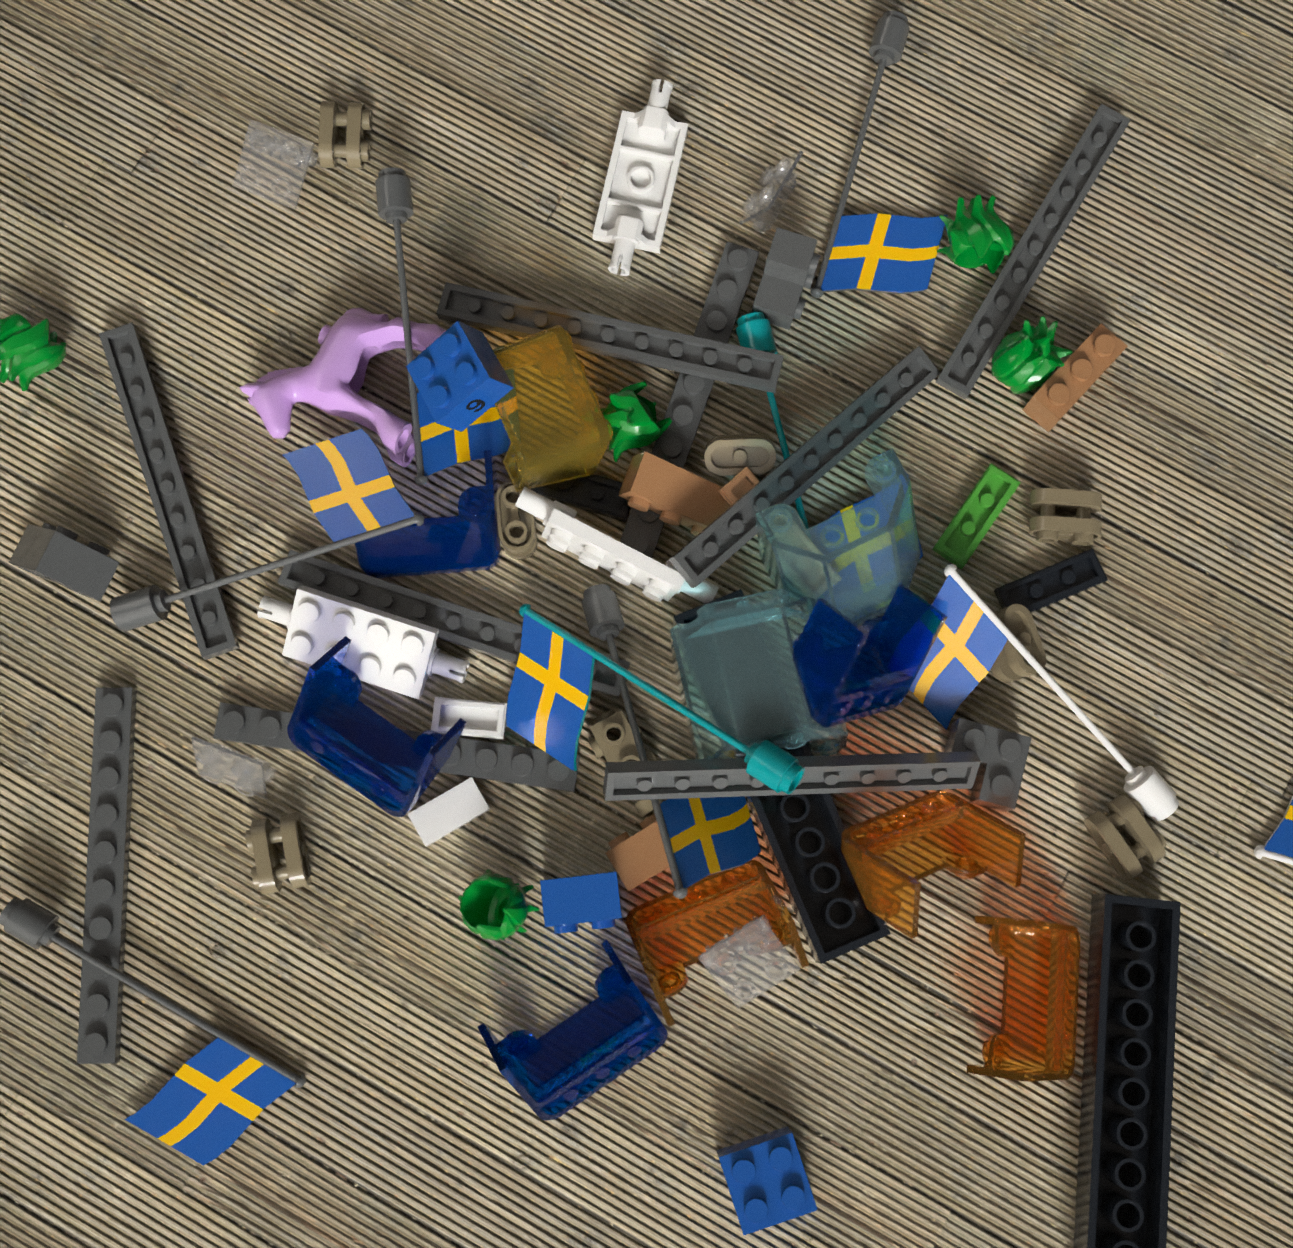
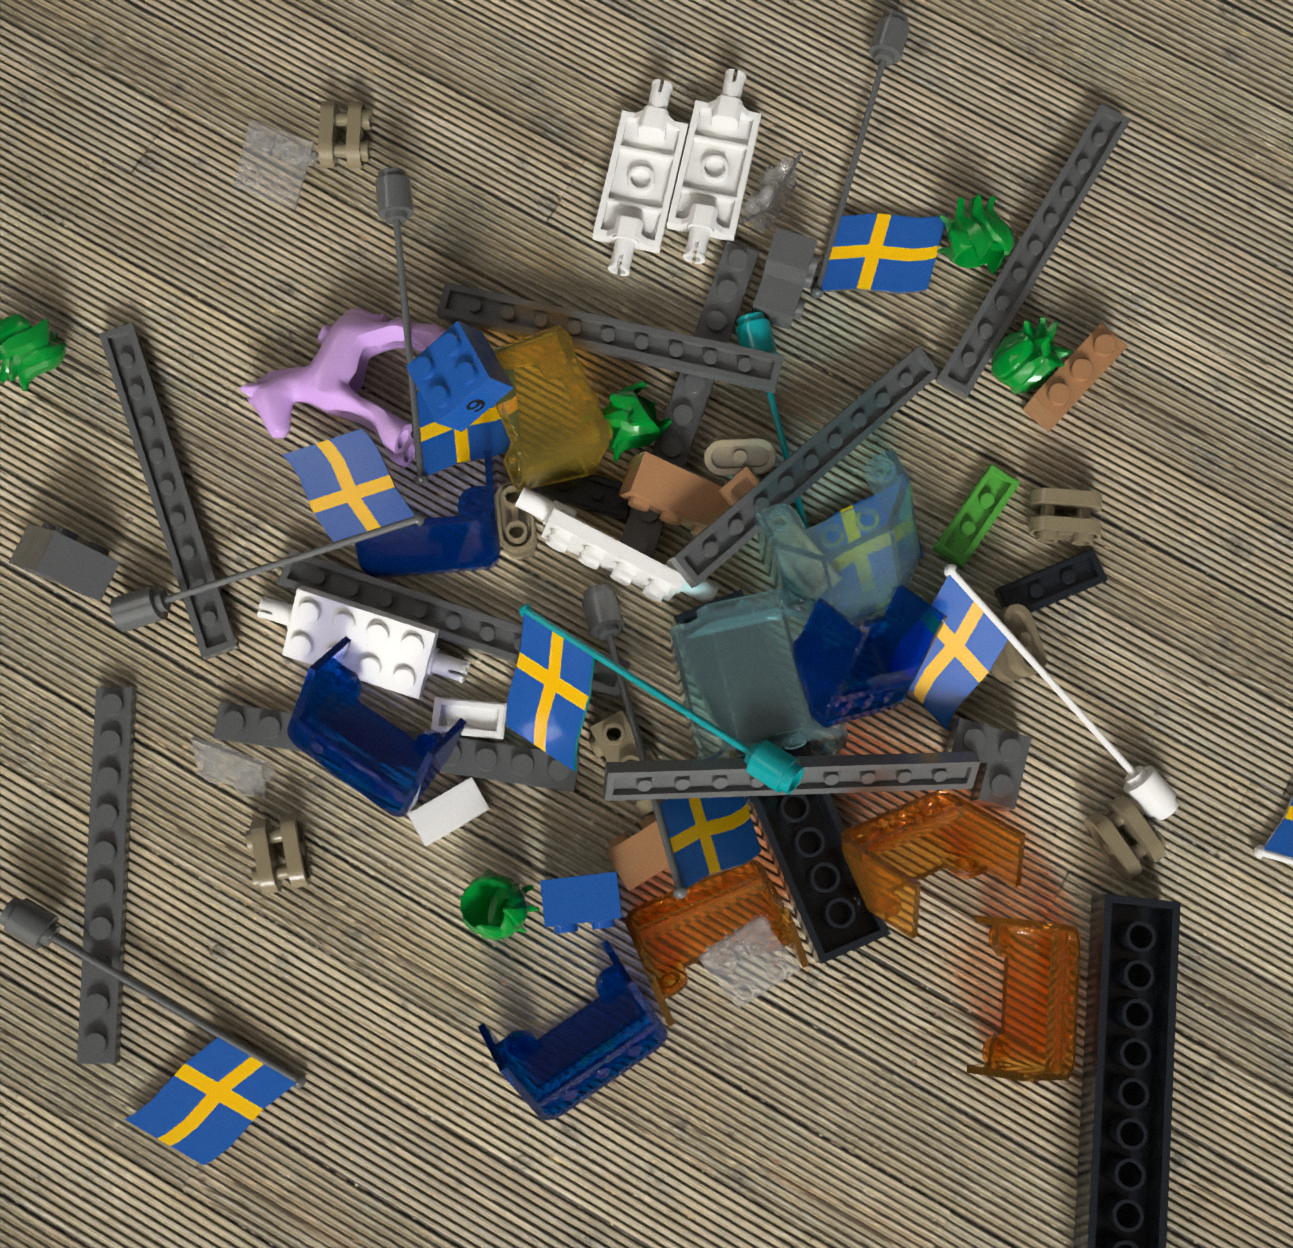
blue brick [716,1126,818,1235] -> none
none -> white plate [667,69,762,264]

